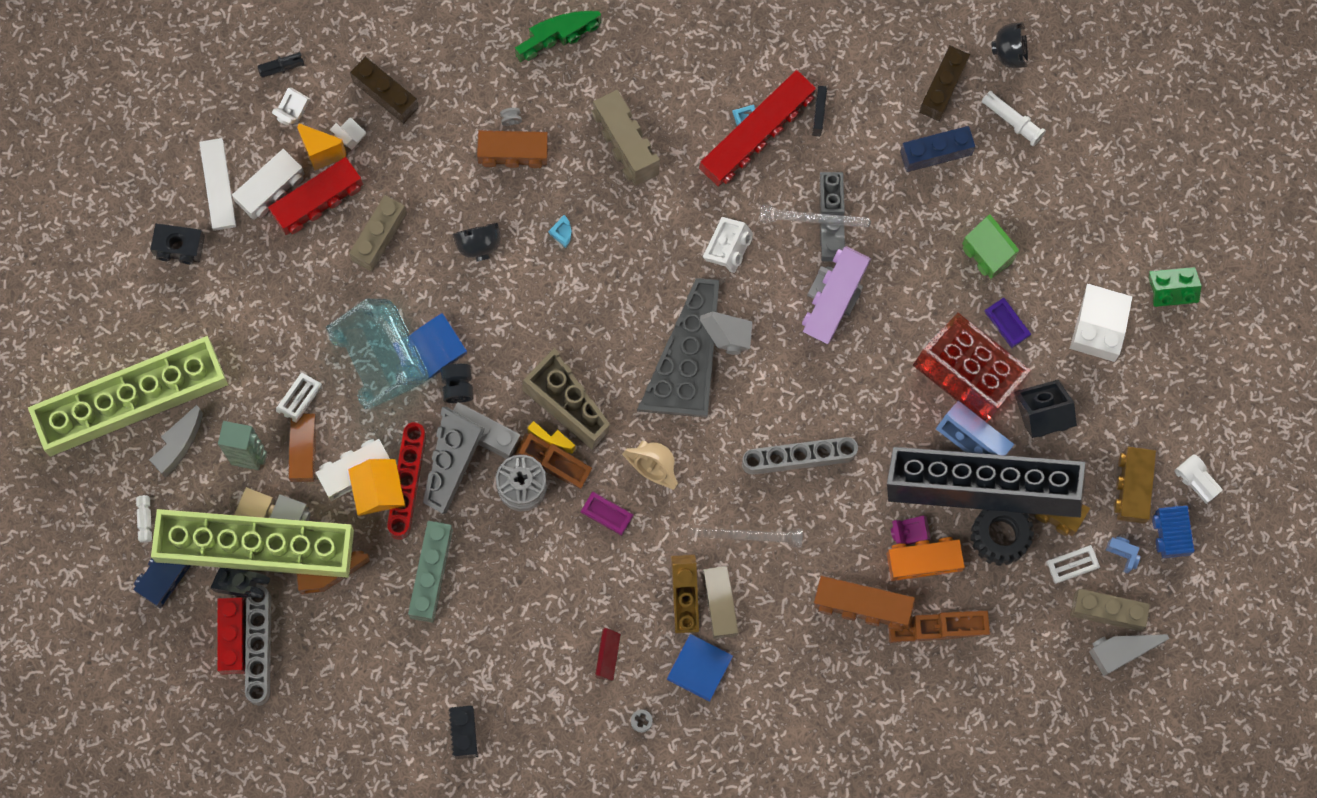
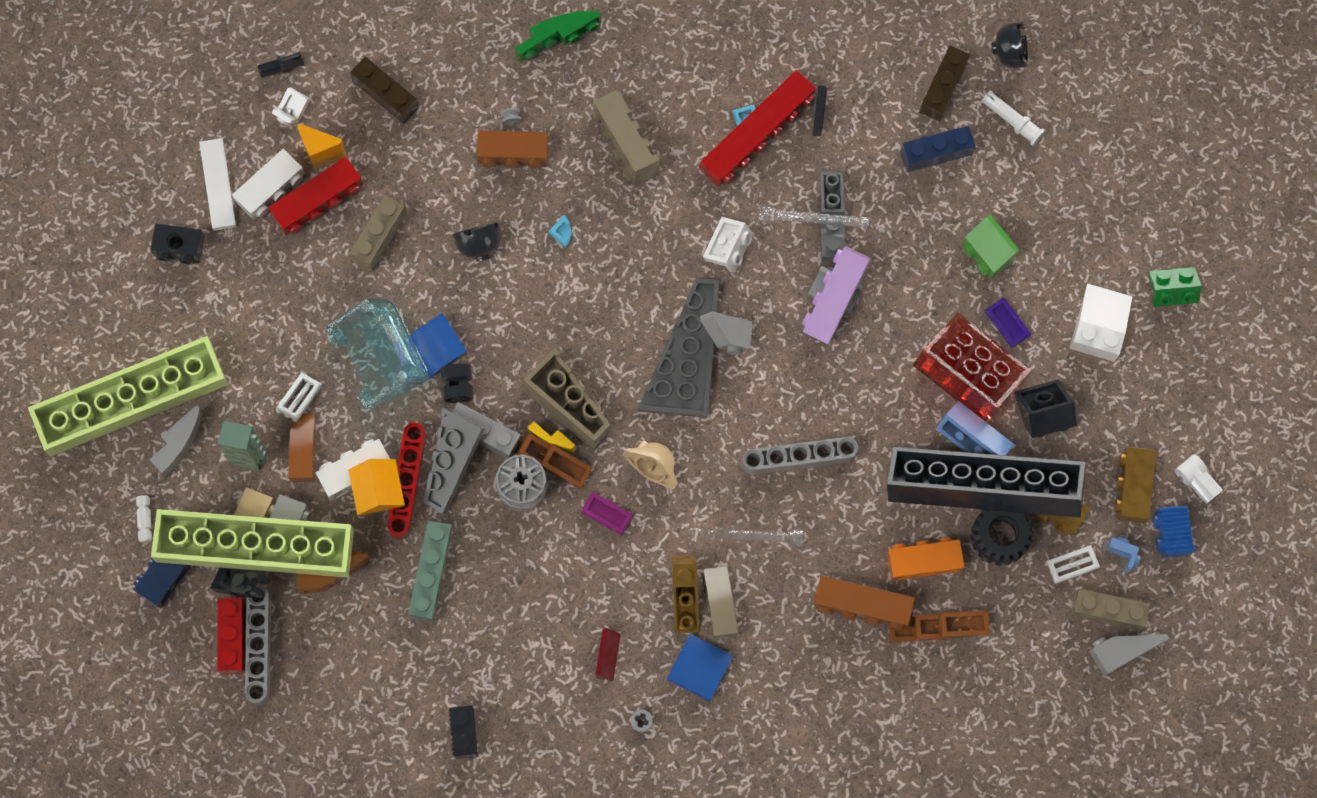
white bracket [330,118,366,150] -> none
magenta bracket [891,516,931,545] -> none

